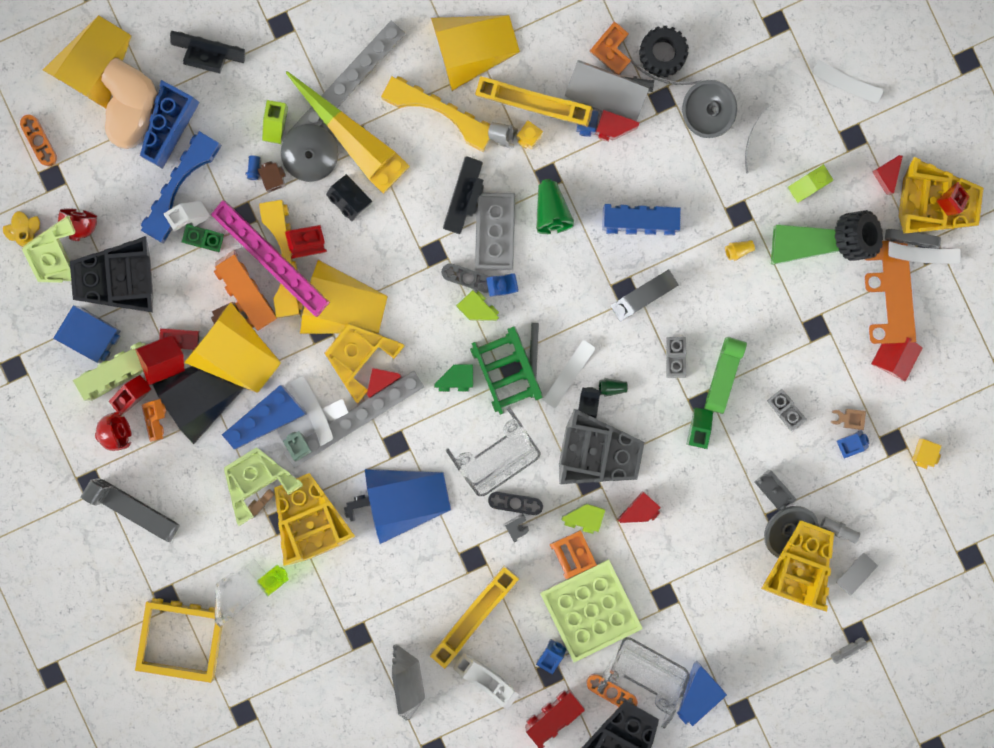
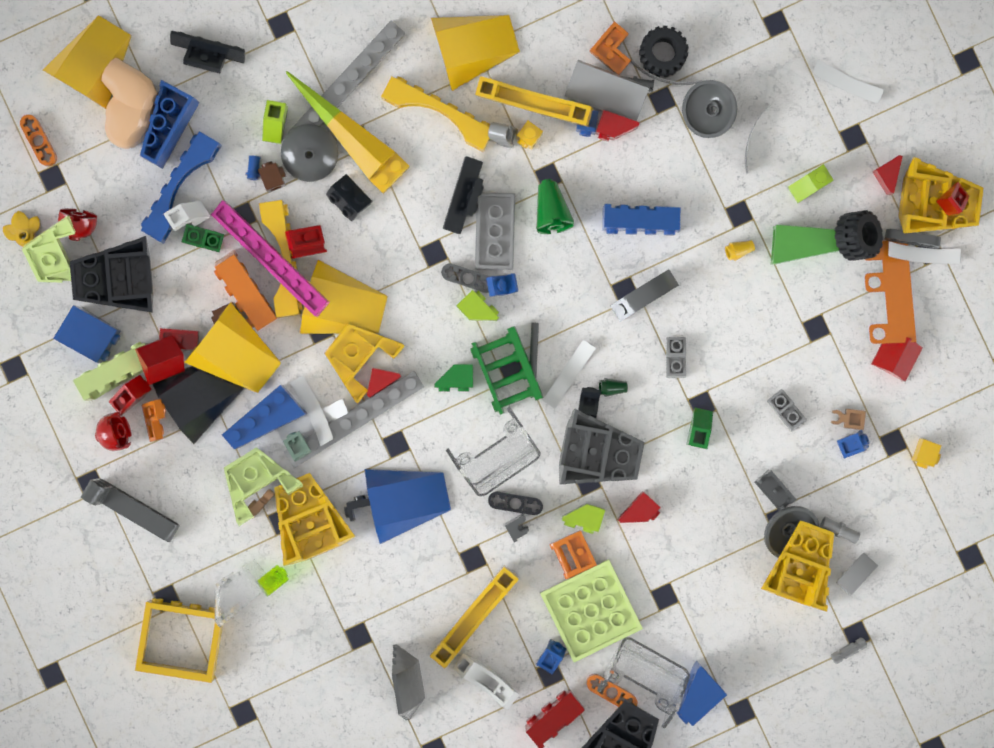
bright green beam [704,337,747,414] -> none

